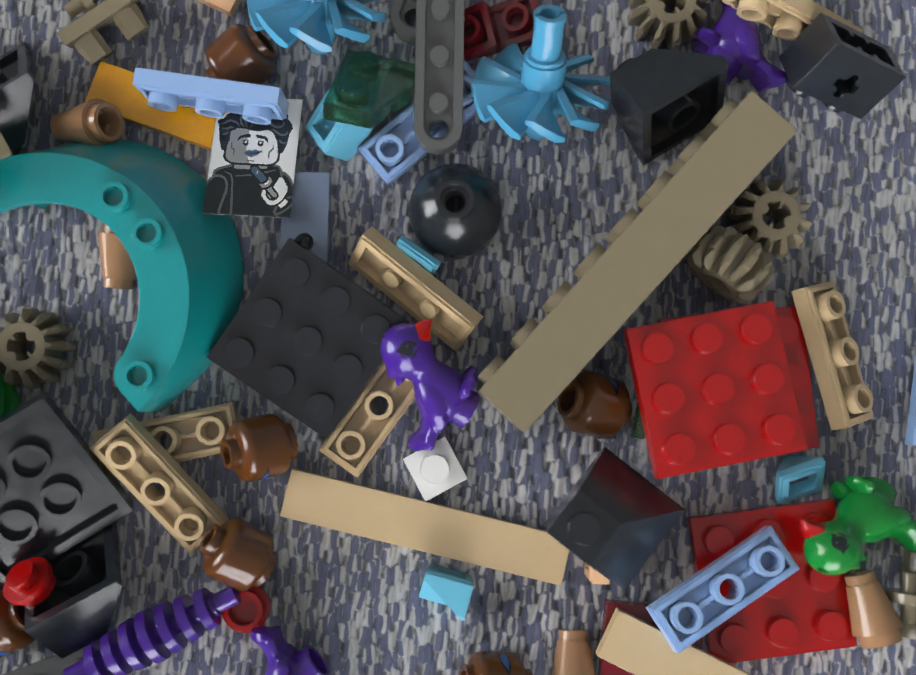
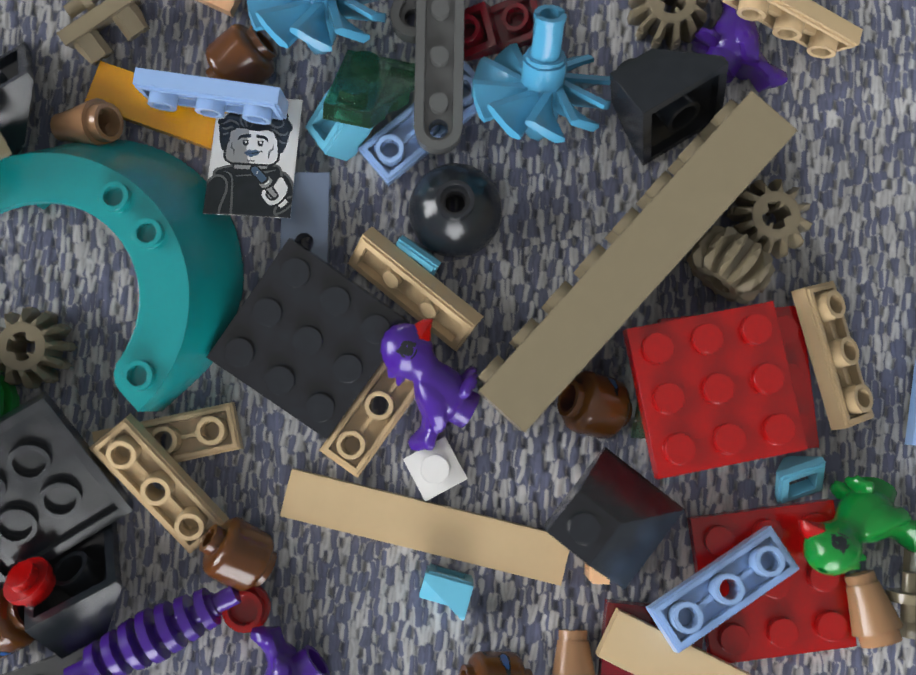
medium nougat cone [97,223,136,289] -> none
reddish brown head [220,414,298,482] -> none
black brick [779,12,906,119] -> none

